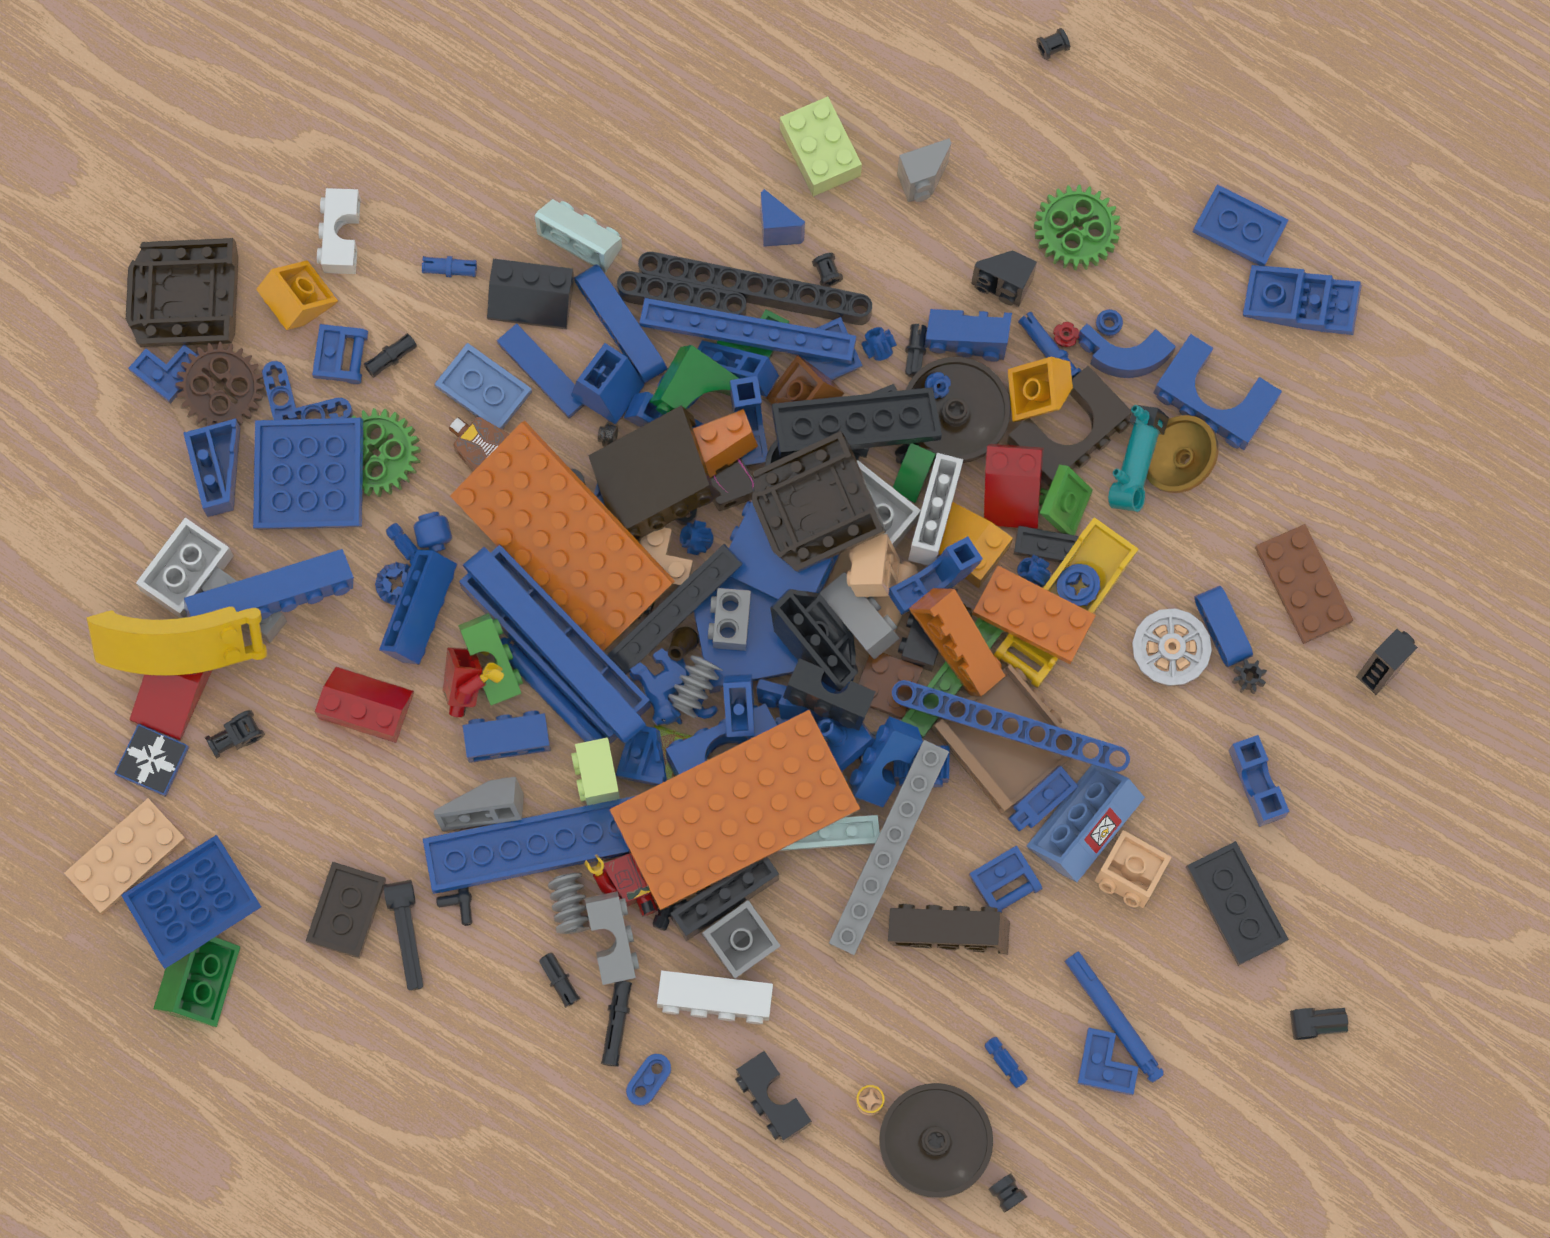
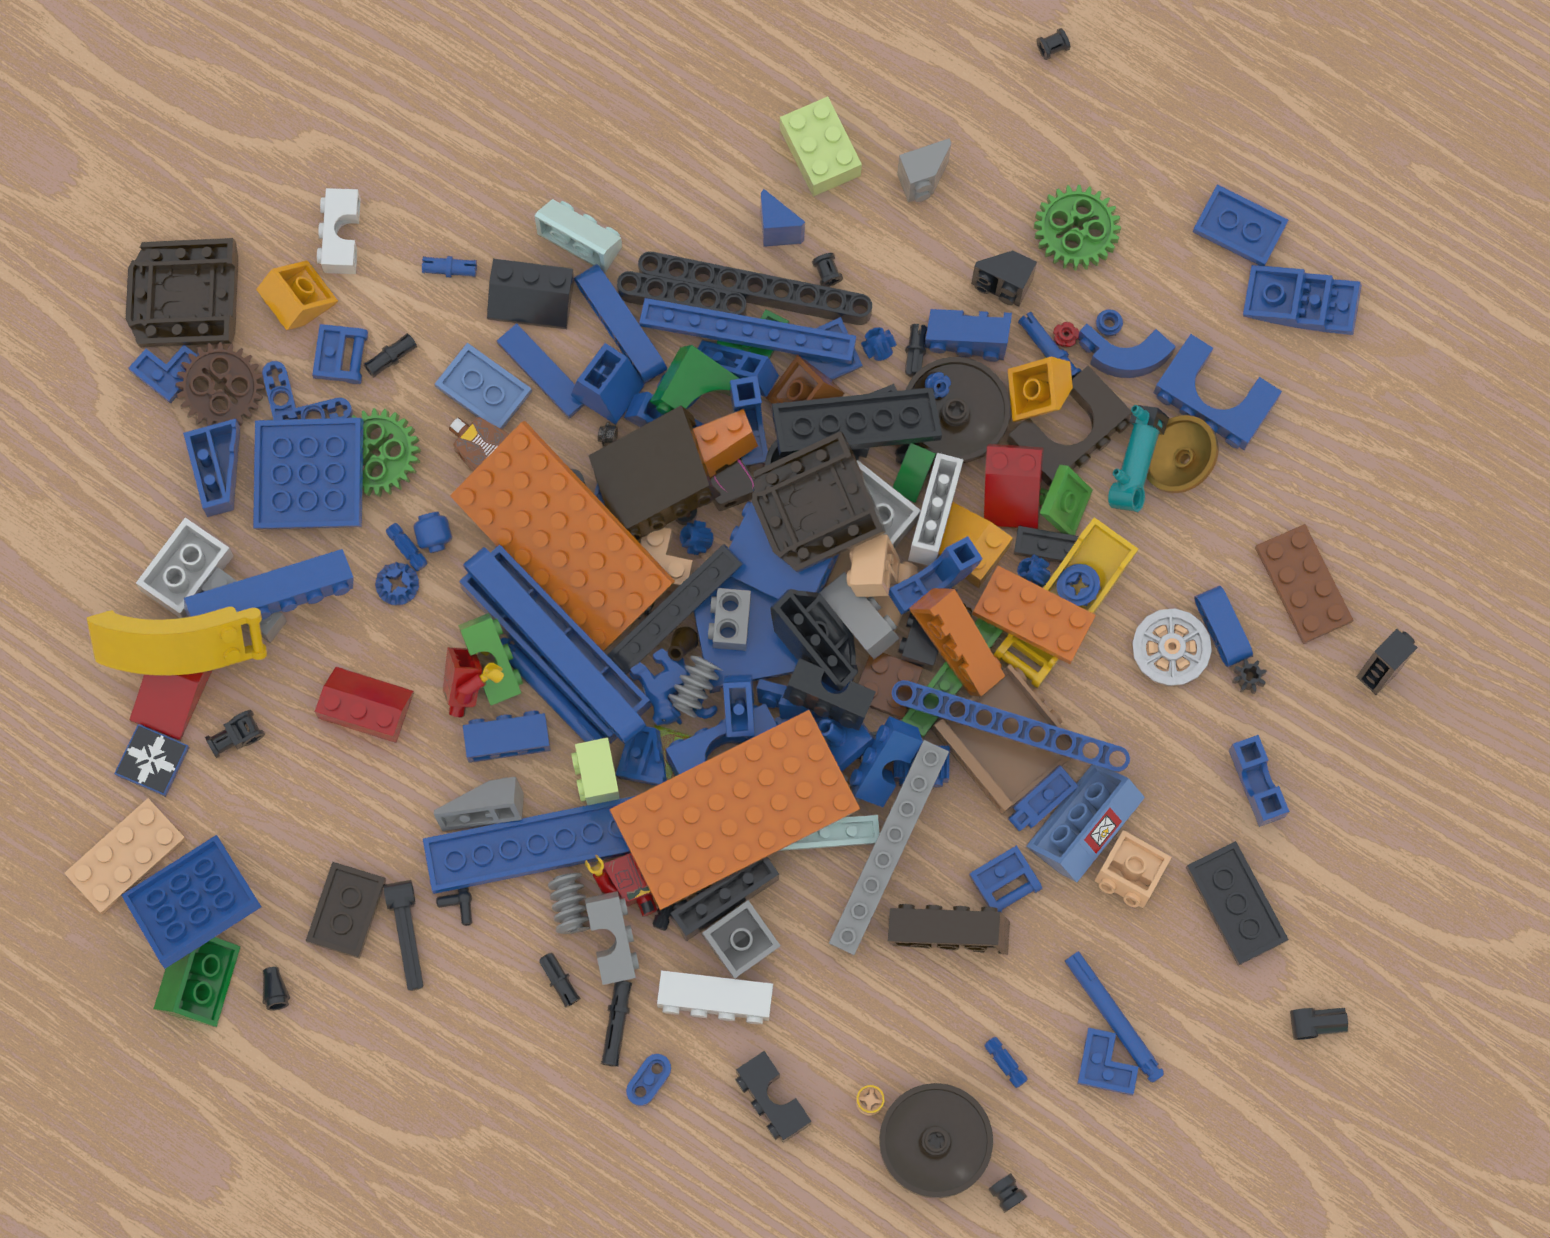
blue brick [379,549,457,665] -> none
none -> black cone [262,967,290,1011]

